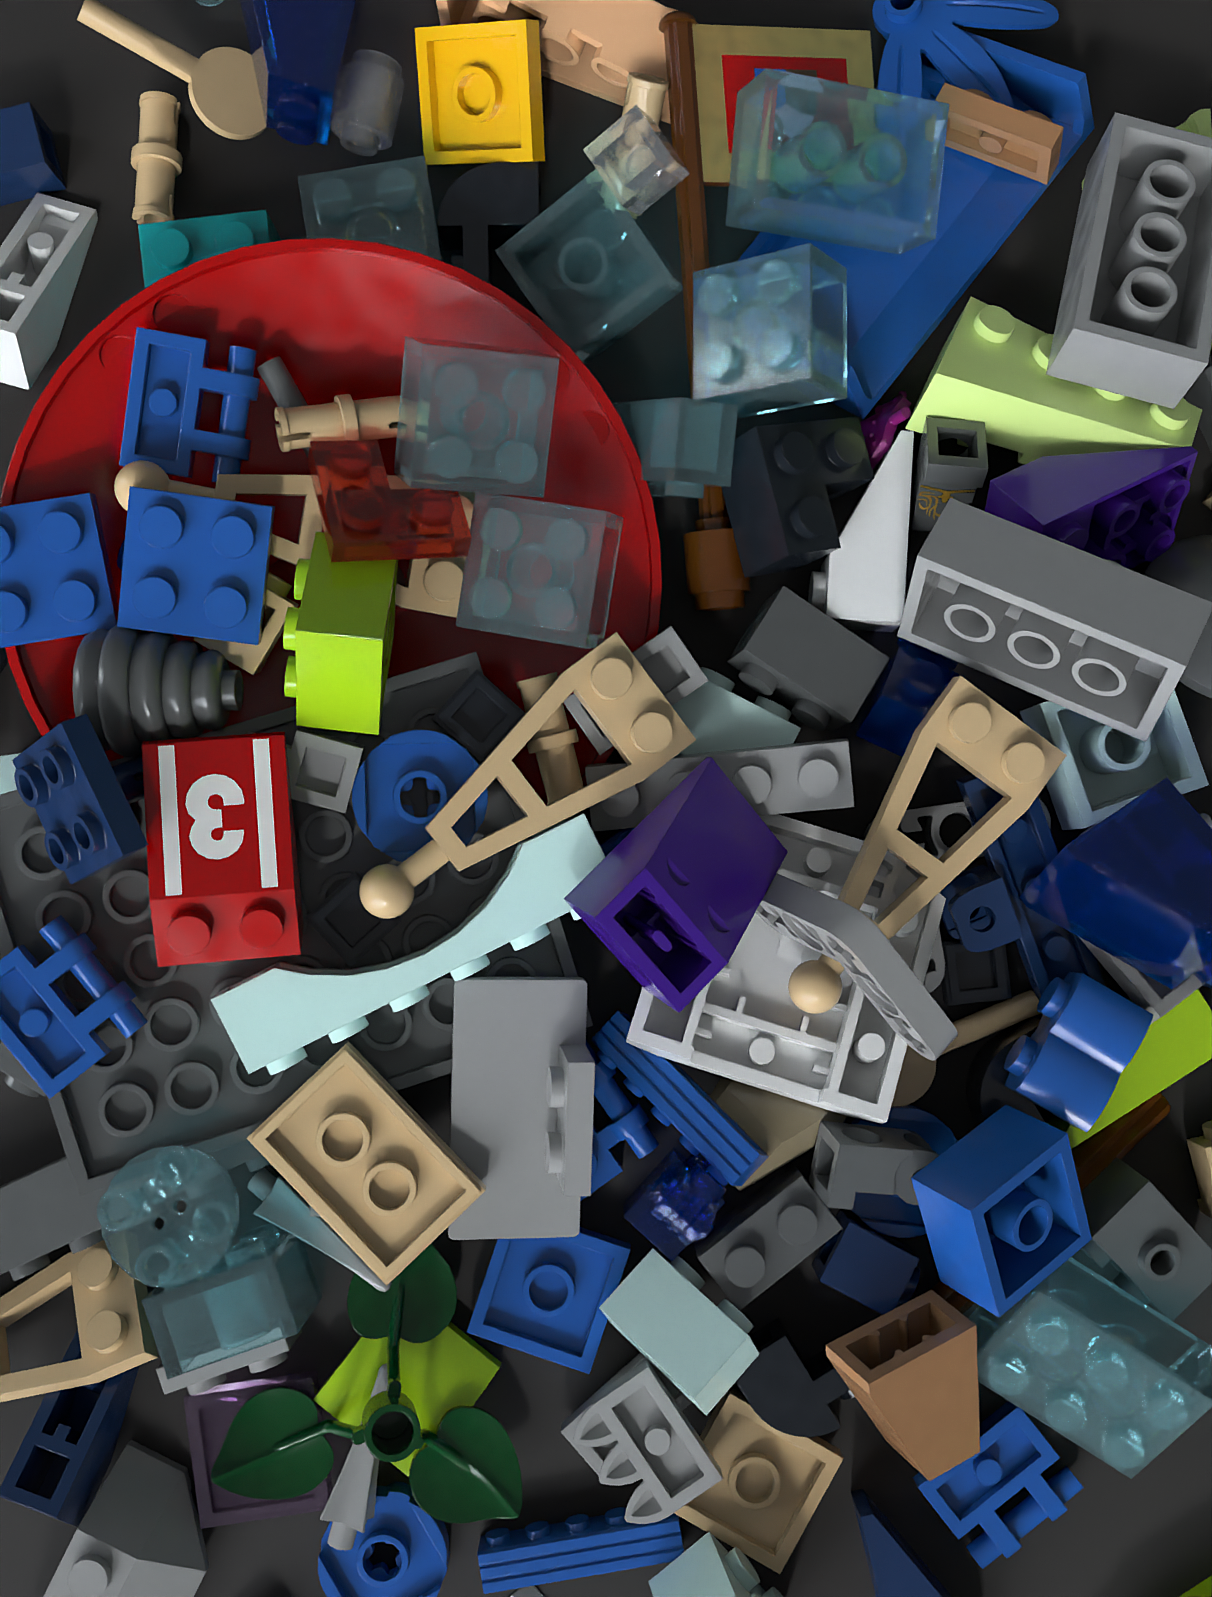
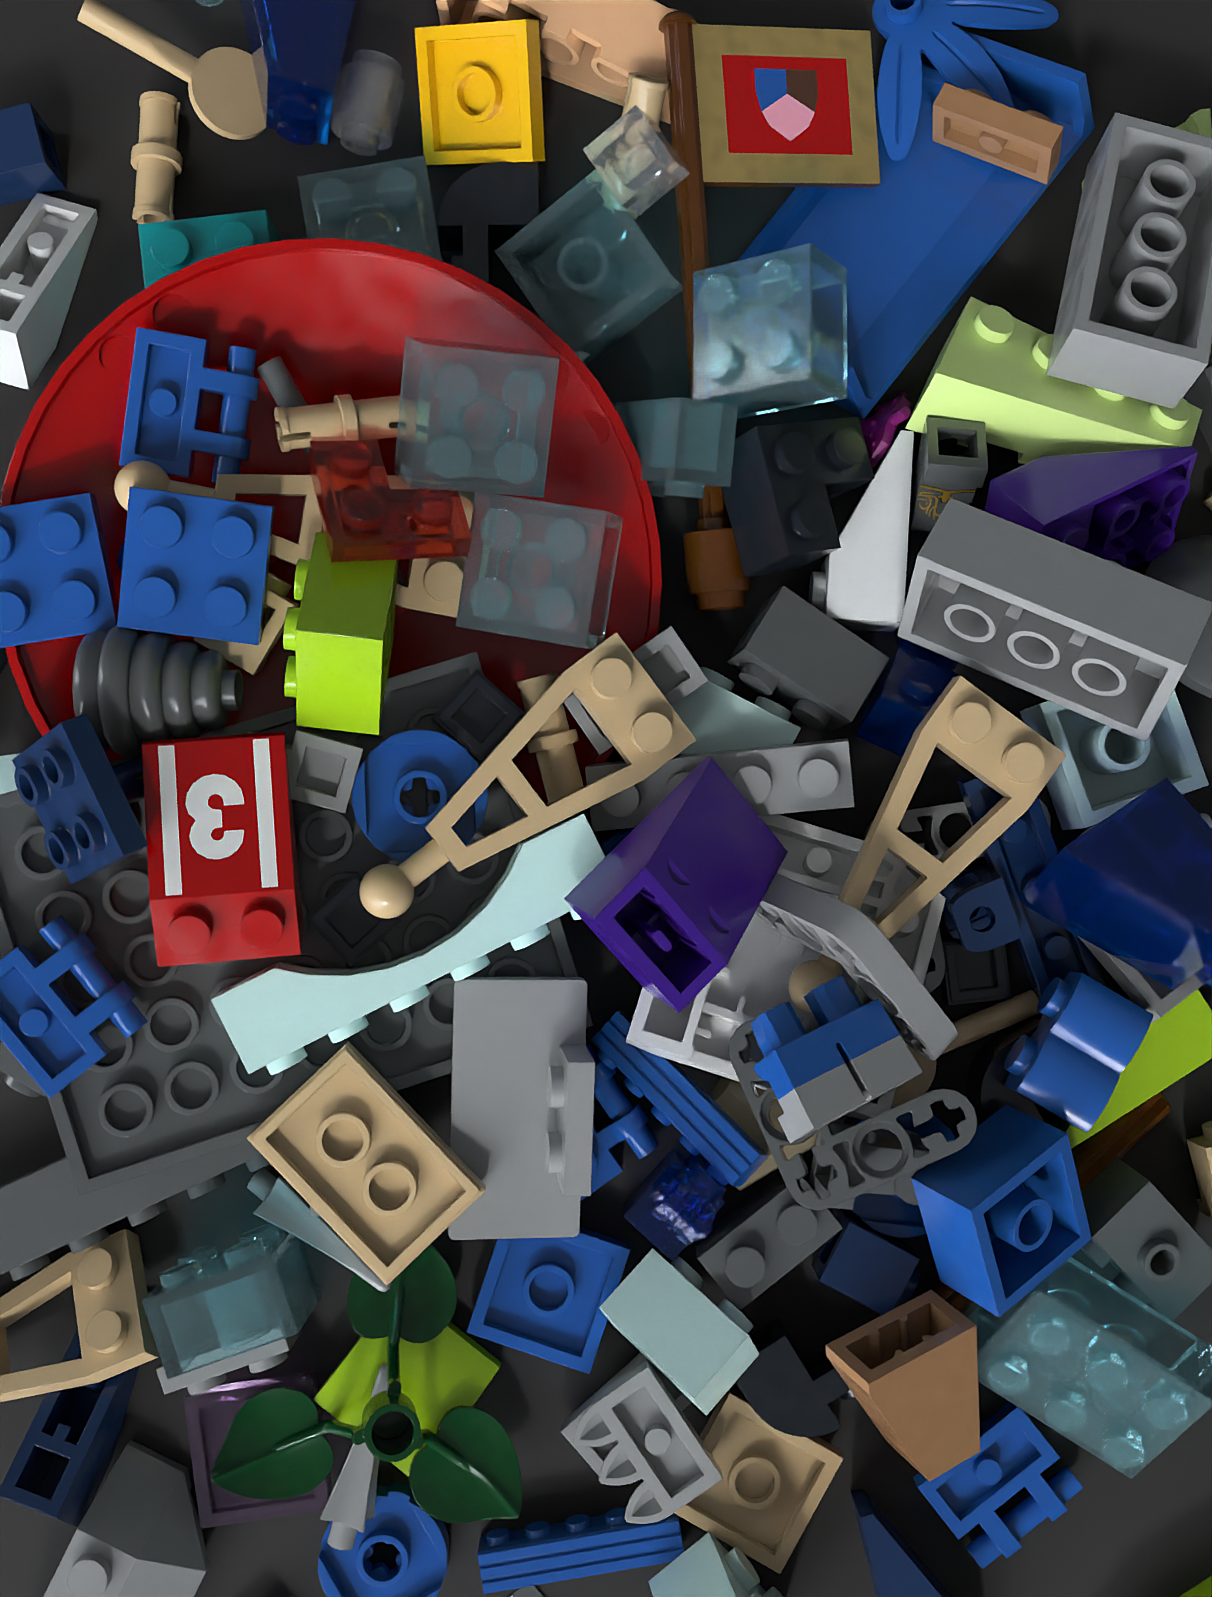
clear light blue plate [97,1146,239,1287] -> none
clear light blue brick [726,68,949,254] -> none
none -> dark grey beam [728,1020,977,1210]
none -> hips [750,975,923,1143]

